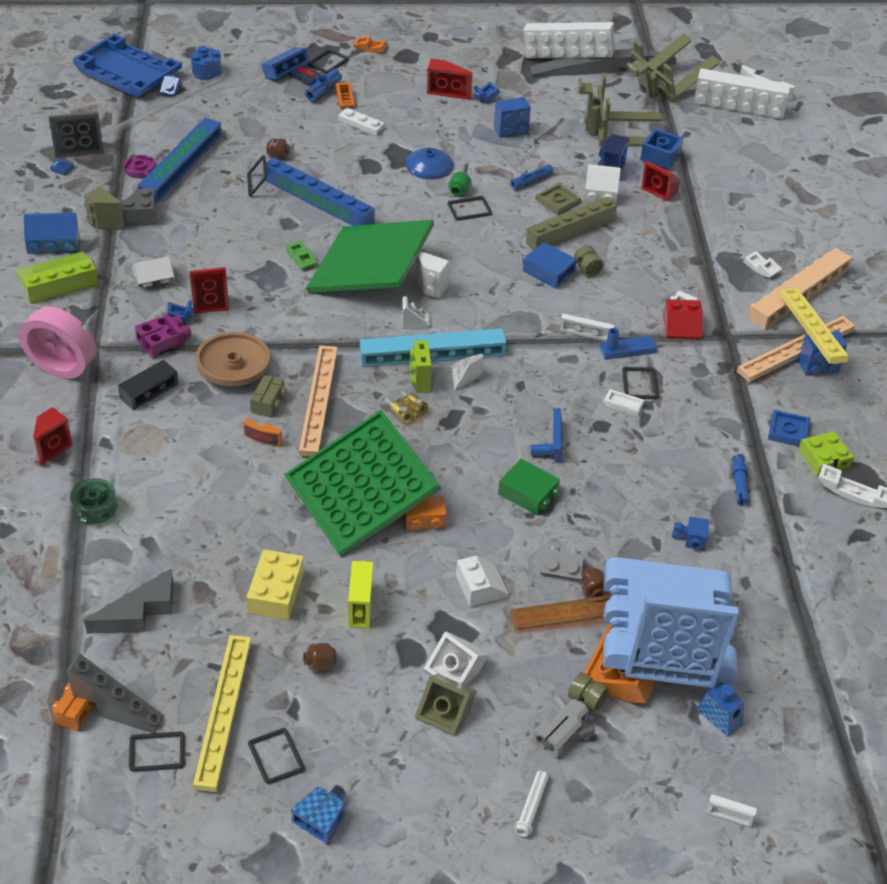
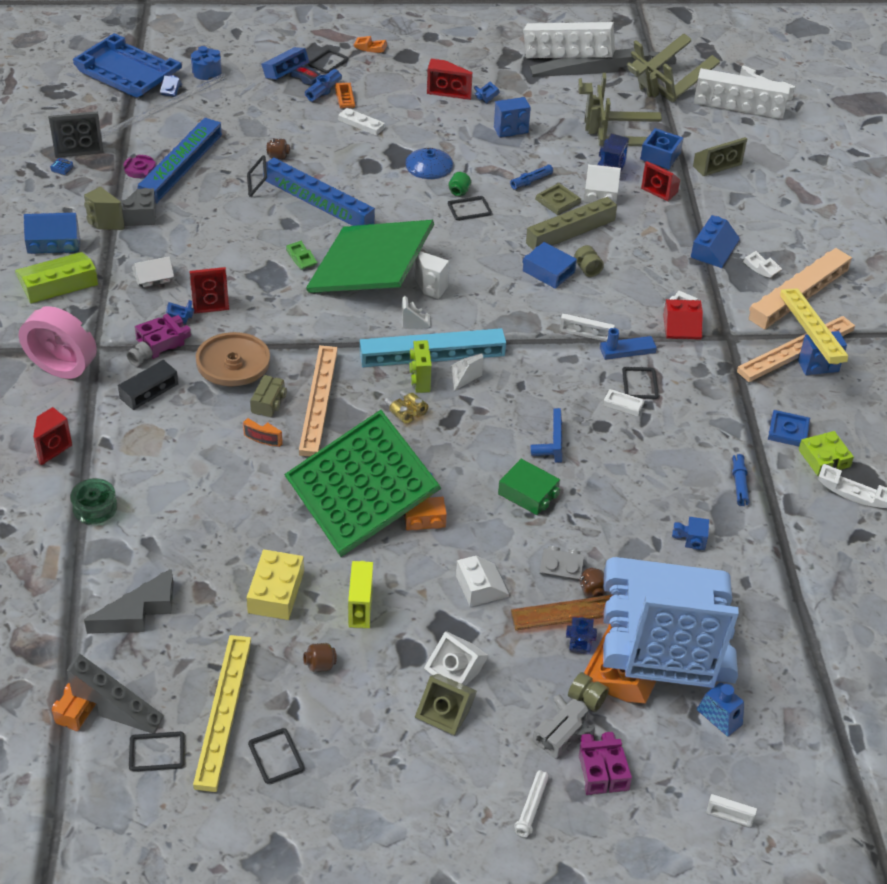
torso [291,785,346,845] -> none
none -> light grey wheel [126,342,152,367]
none -> clear blue brick [566,617,597,653]
none -> magenta hips [579,732,632,795]
none -> blue slope [691,215,740,268]
none -> olive slope [693,137,747,176]

